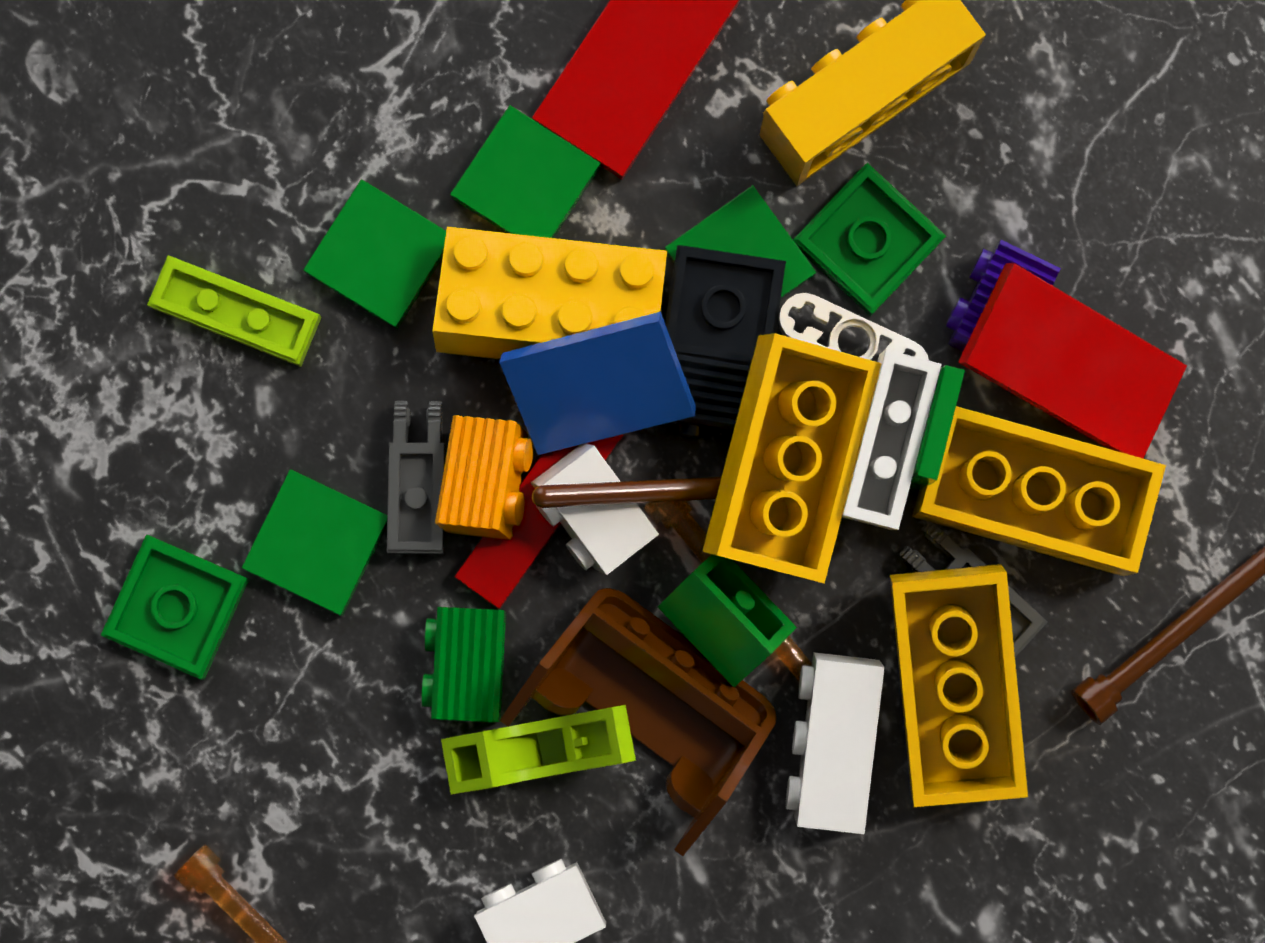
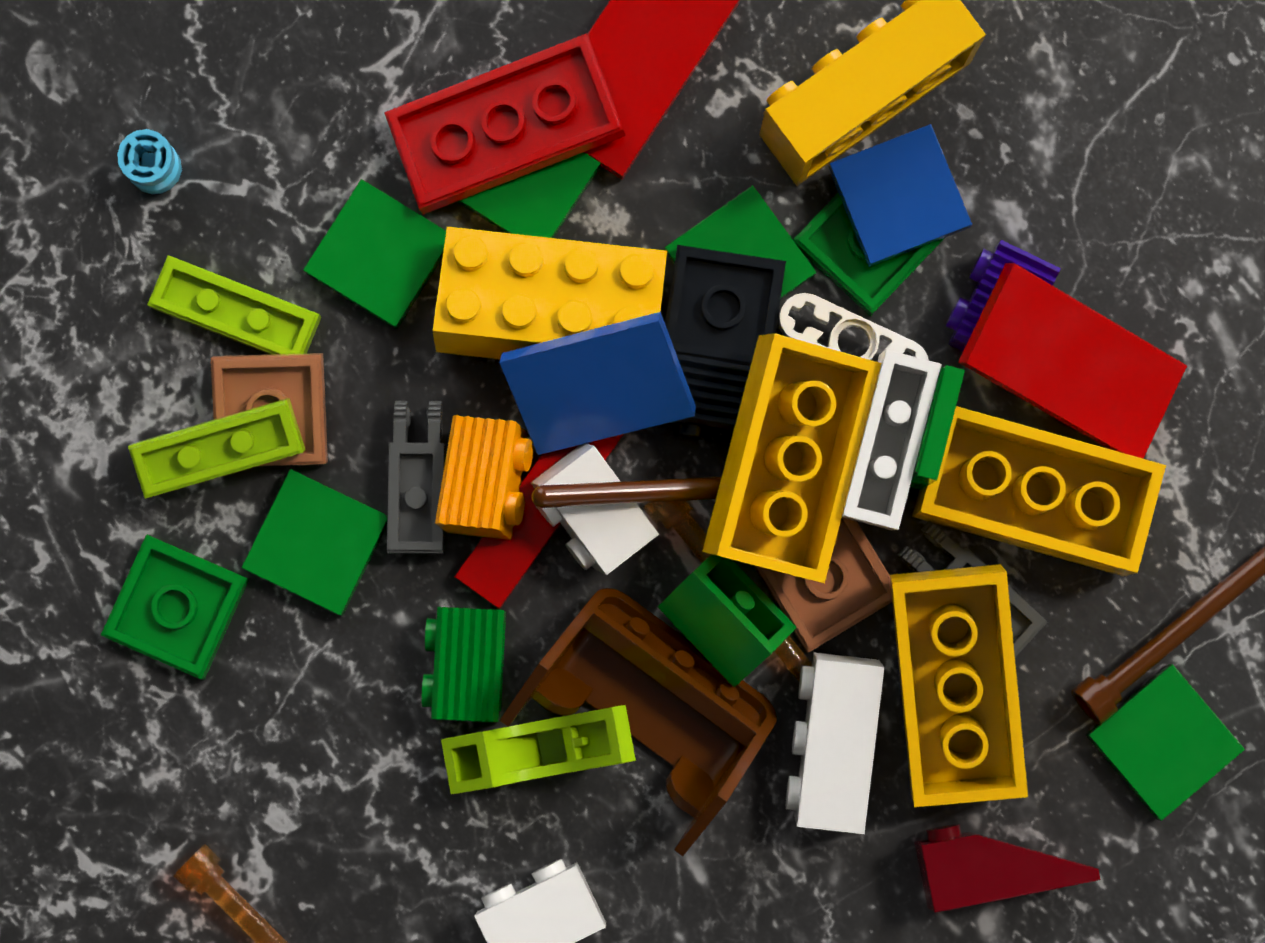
none -> medium azure wheel [117,129,182,194]
none -> lime tile [128,398,306,499]
none -> nougat tile [211,353,328,466]
none -> red tile [384,33,626,214]
none -> nougat tile [754,517,892,653]
none -> blue tile [828,124,972,267]
none -> dark red slope [915,824,1101,913]
none -> green tile [1086,664,1245,821]

